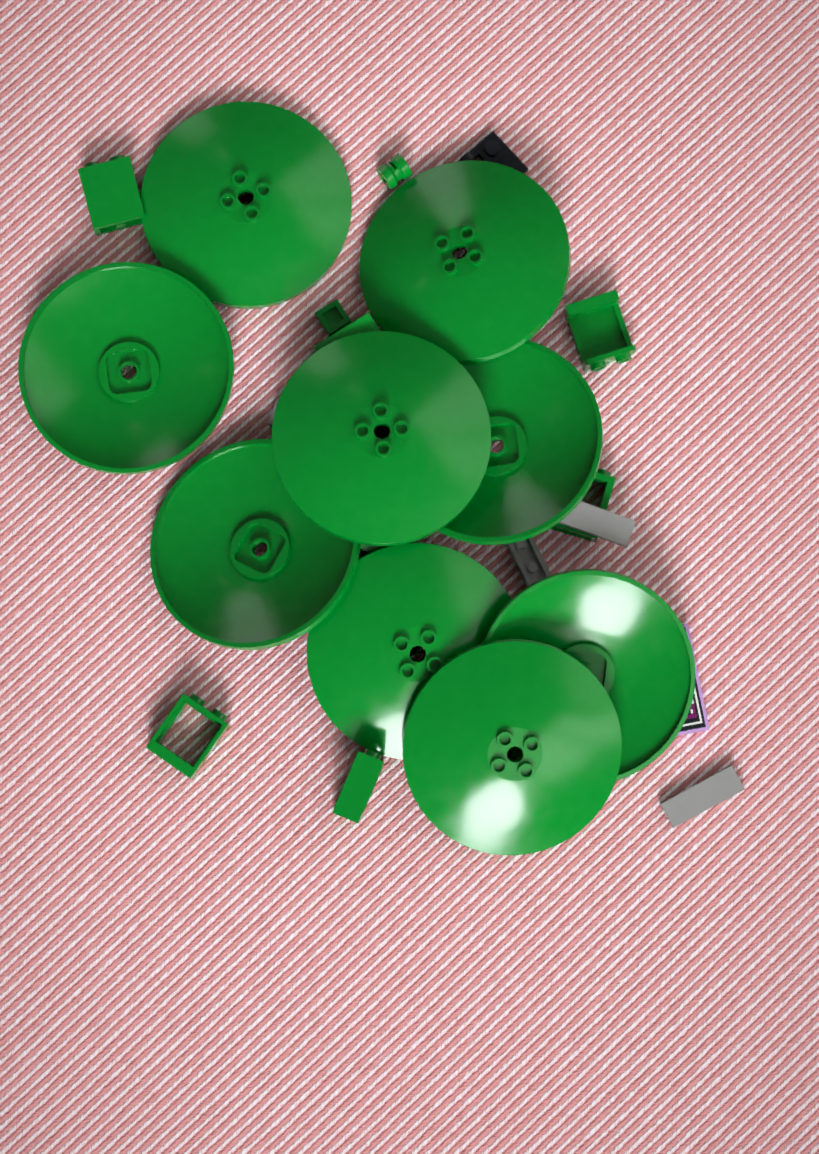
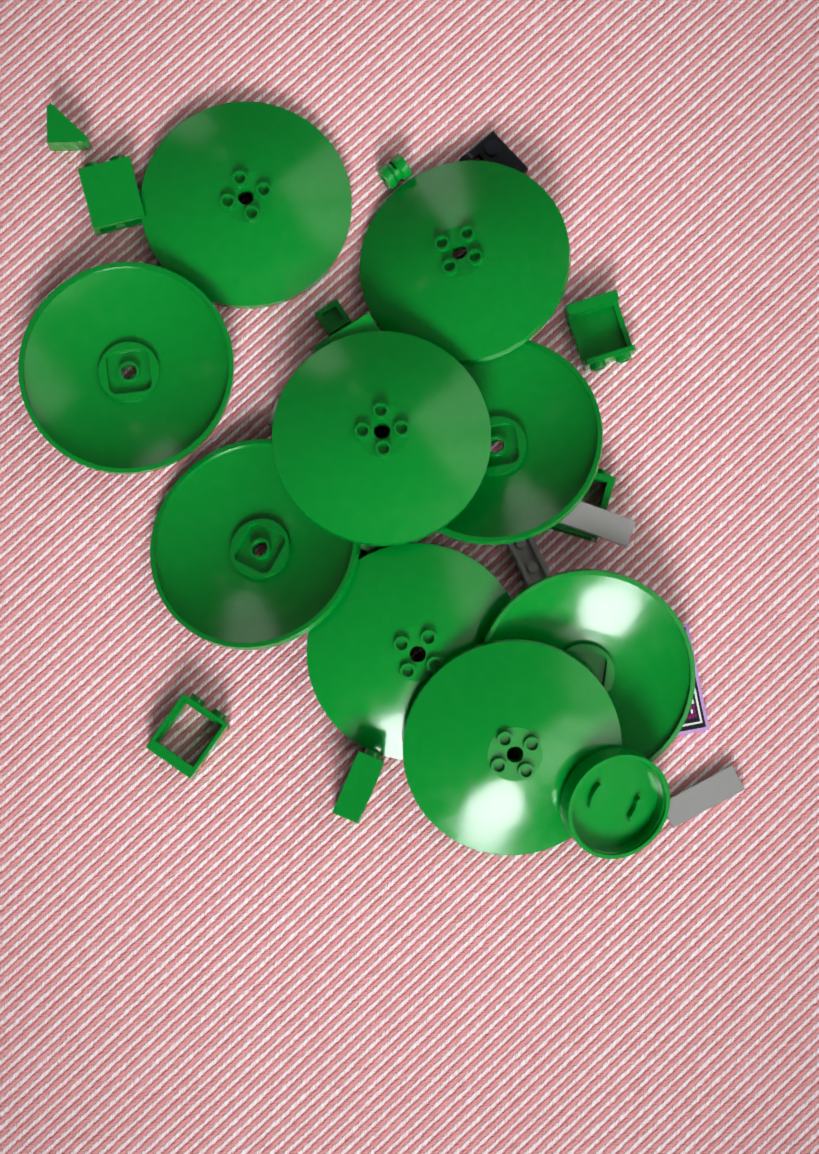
none -> green slope [47,103,92,151]
none -> green brick [560,748,670,859]

